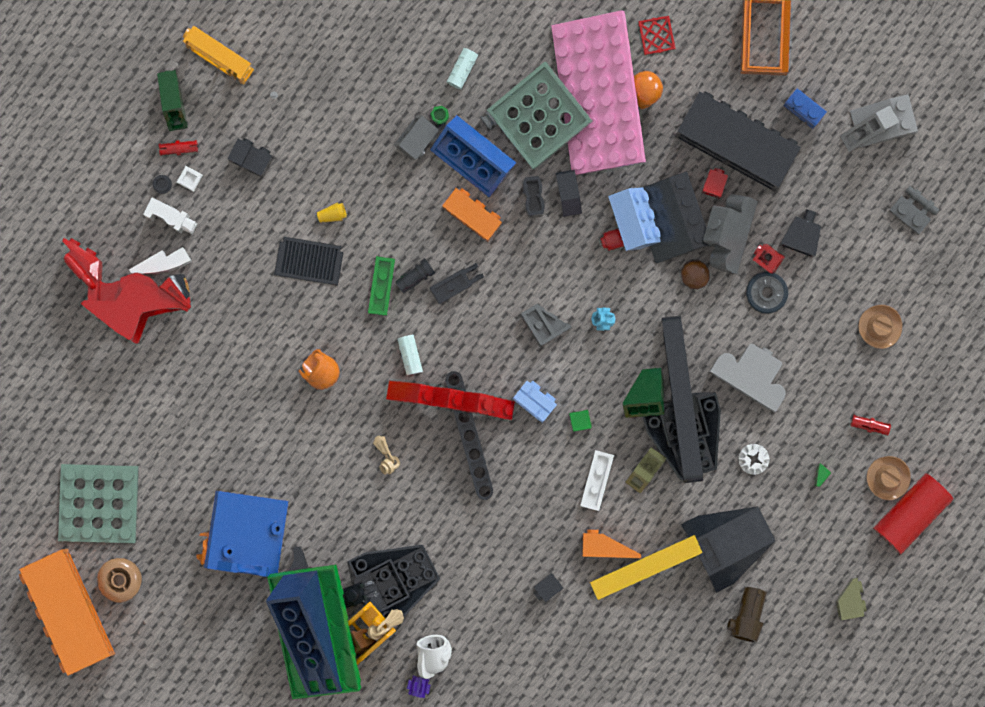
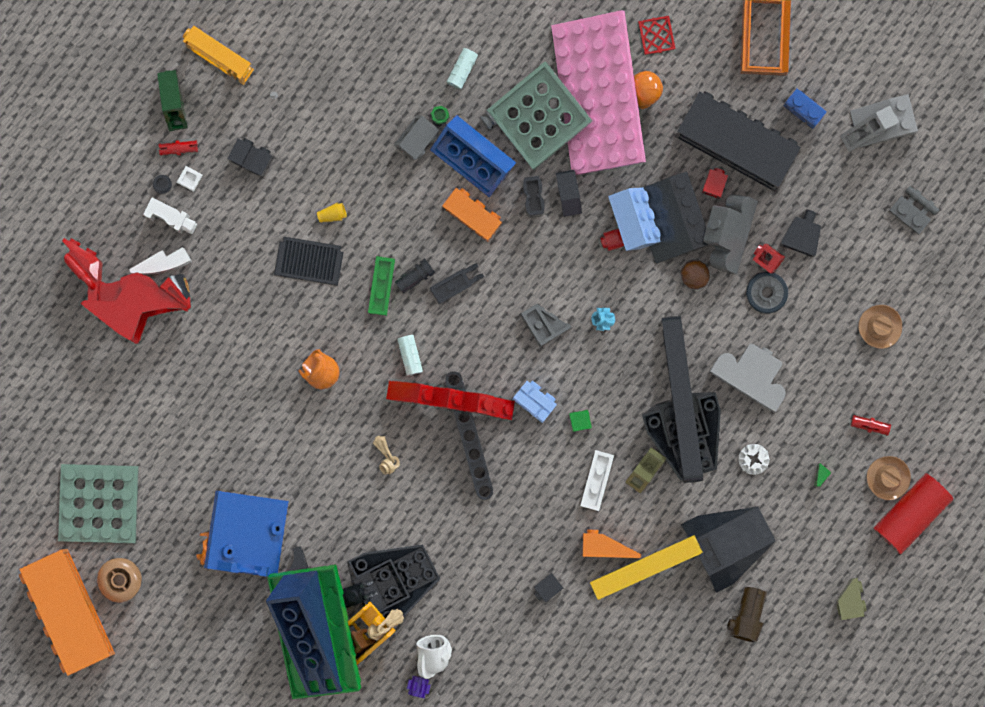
dark green slope [623,368,664,418] -> none

